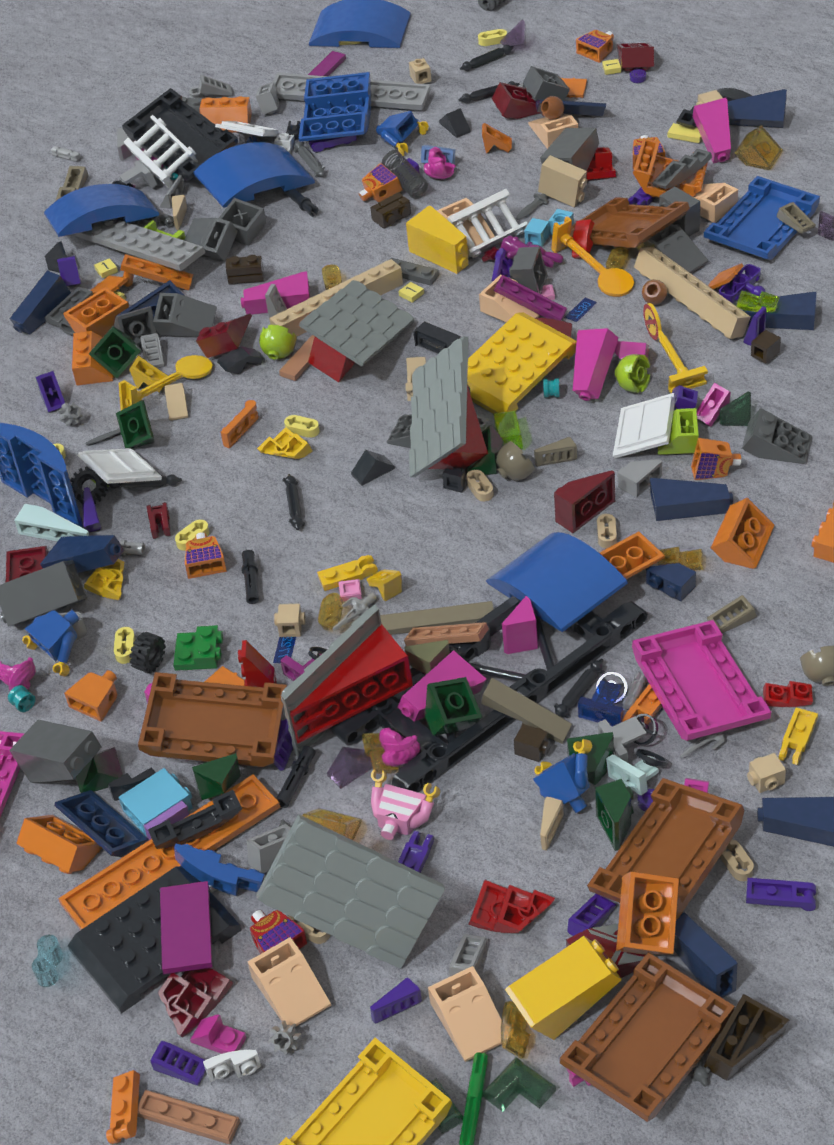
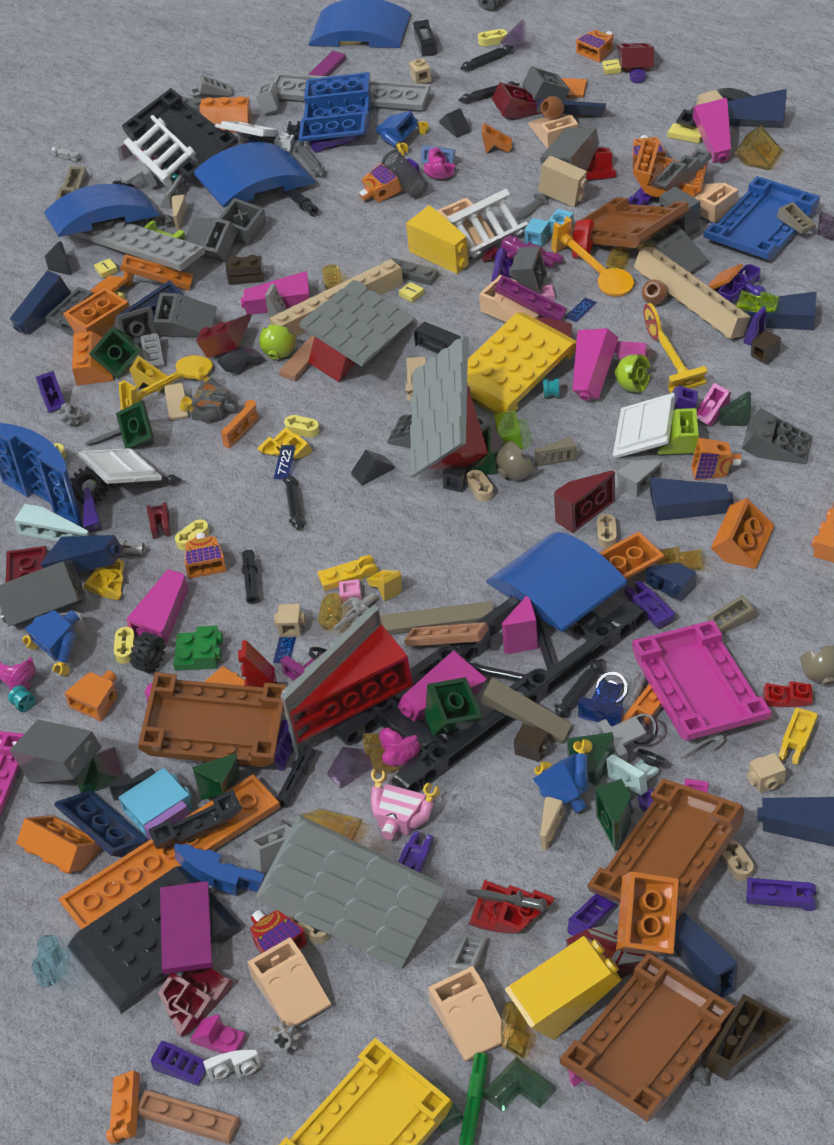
dark purple slope [57,256,81,286] -> none
dark brown brick [370,192,411,229] -> none
dark purple slope [370,977,422,1024] -> none
olive slope [404,640,450,674] -> none
none -> dark pink slope [126,569,188,645]
none -> torso [179,366,238,422]
none -> clear blue sticker [273,445,296,479]
none -> black window [413,19,437,57]
none -> dark grey sword [466,889,547,912]
none -> dark purple hinge [624,581,675,629]

